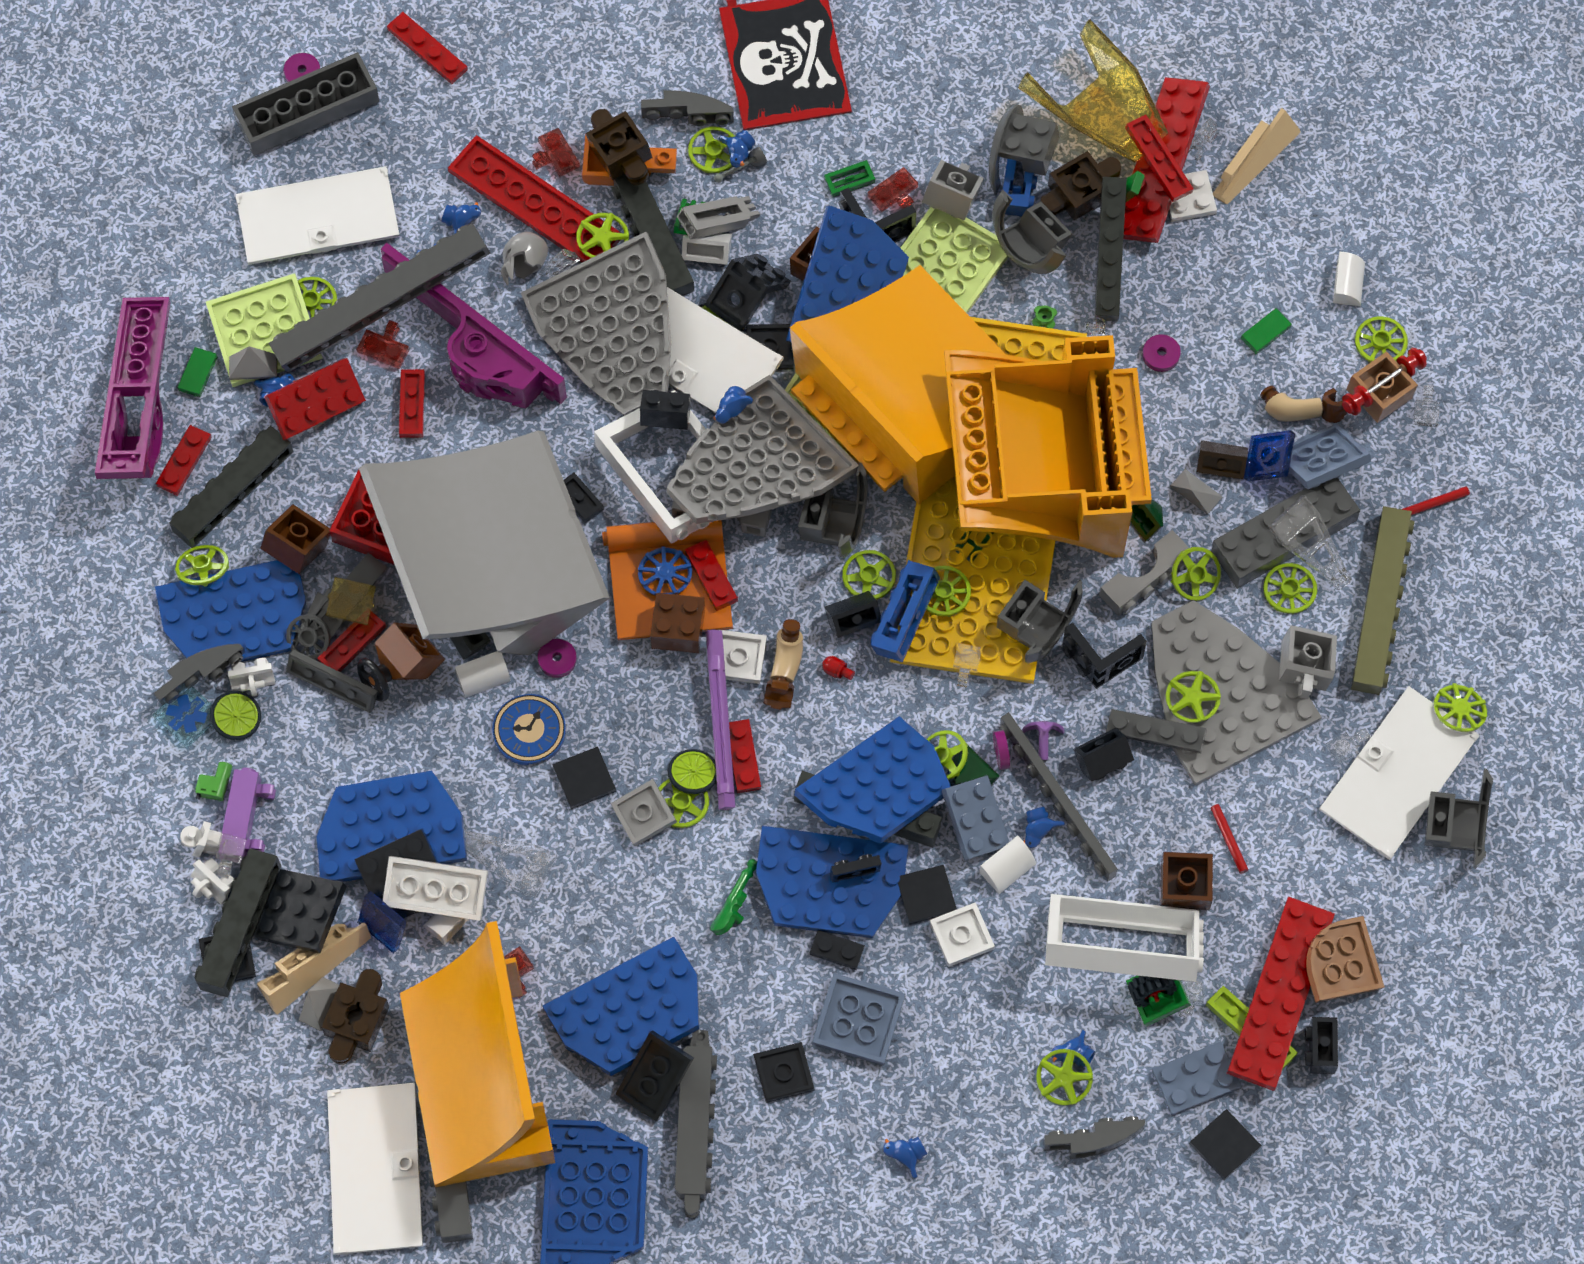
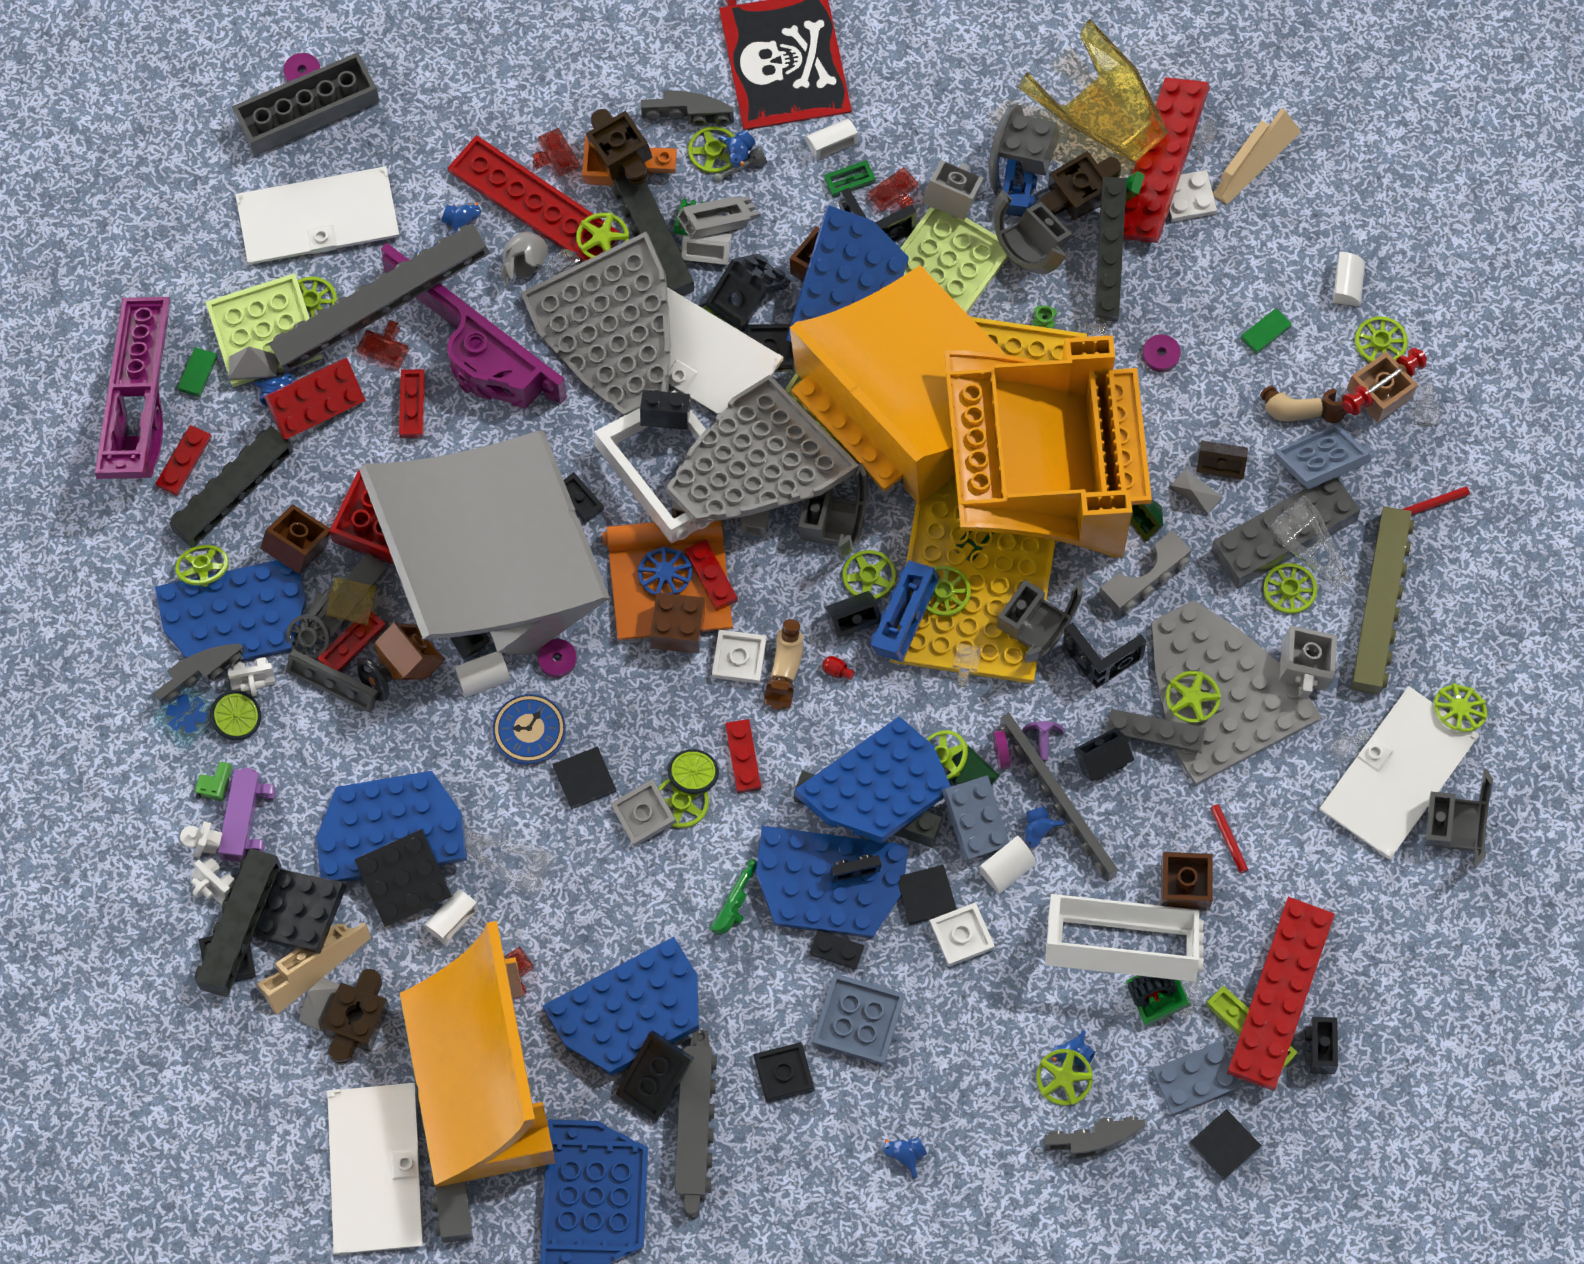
clear plate [215,833,246,879] -> none
clear blue tile [357,891,407,954] -> none
white plate [382,856,488,921] -> none
red plate [387,12,468,85] -> none
medium lavender piece [706,630,735,810] -> none
blue animal [713,386,753,424] -> none
red plate [1125,115,1194,202] -> none
lime wheel [1171,547,1221,601] -> none
clear blue tile [1244,430,1295,482] -> none
medium nougat plate [1306,916,1384,1003] -> none
none -> white brick [804,119,858,161]

